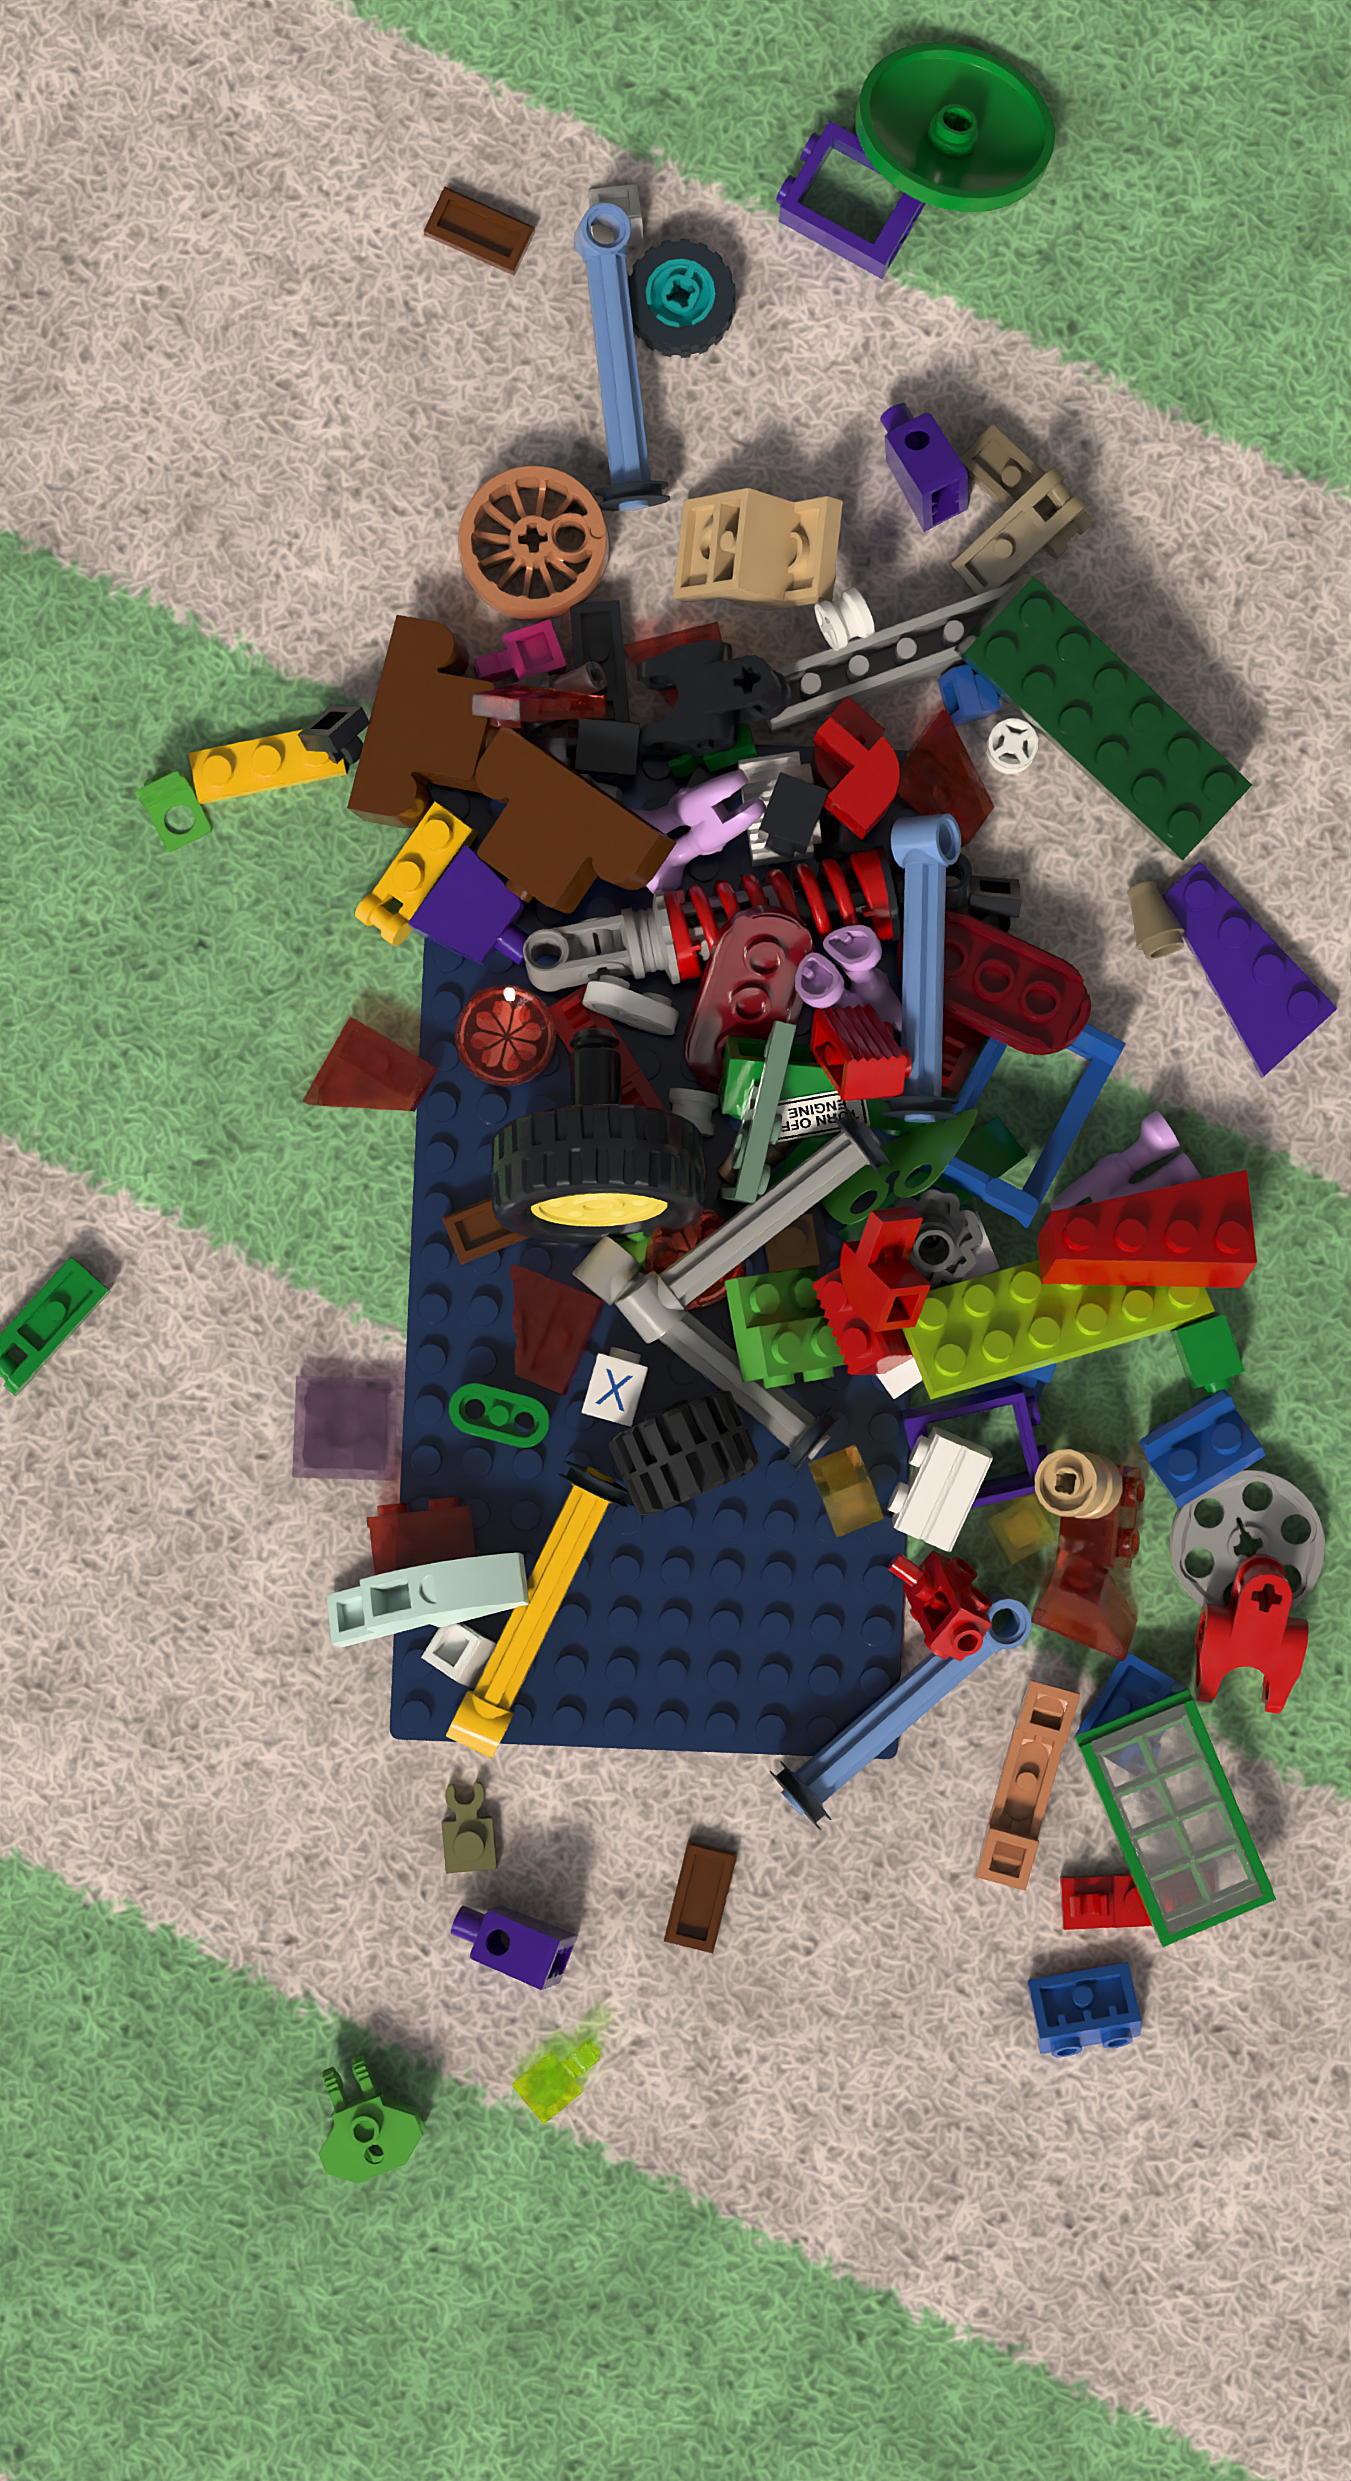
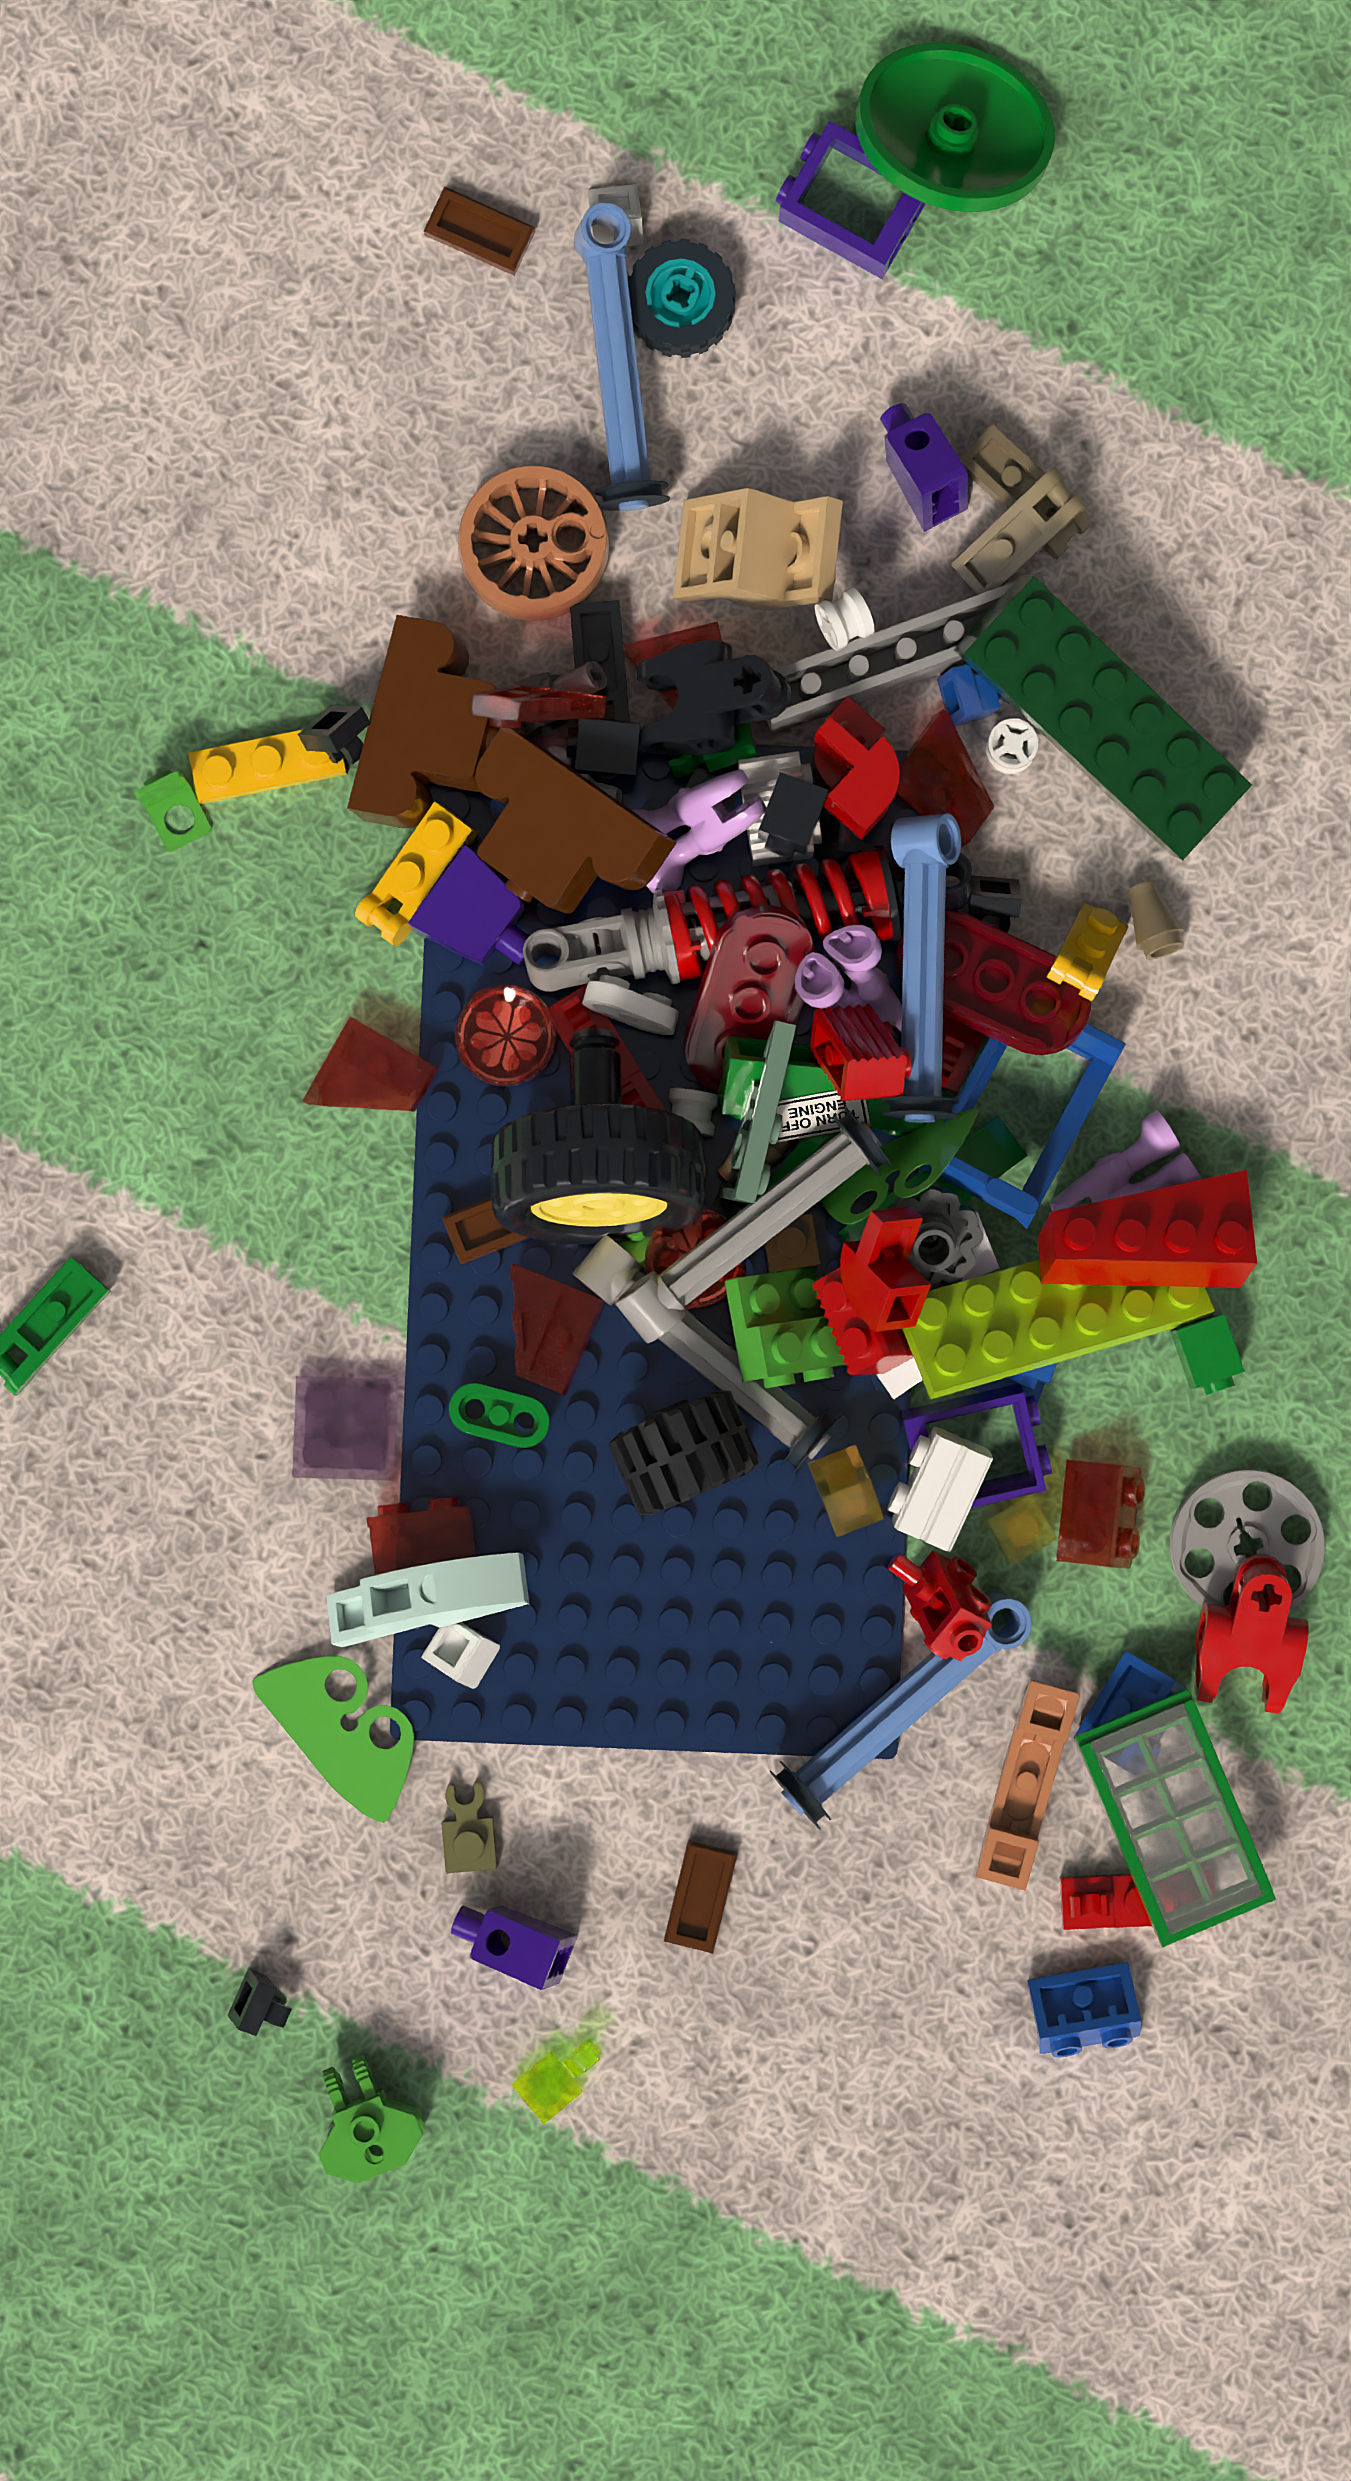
yellow piece [446,1461,629,1759] -> none
dark pink plate [474,619,567,683] -> none
white brick [581,1347,648,1427] -> none
clear red slope [1031,1549,1137,1662] -> none
tan wheel [1035,1449,1122,1519] -> none
blue bracket [1139,1389,1266,1508] -> none
dark purple wing [1163,861,1338,1078] -> none
none -> black tile [228,1968,292,2036]
none -> bright green piece [252,1656,414,1823]
none -> yellow plate [1047,902,1129,1002]

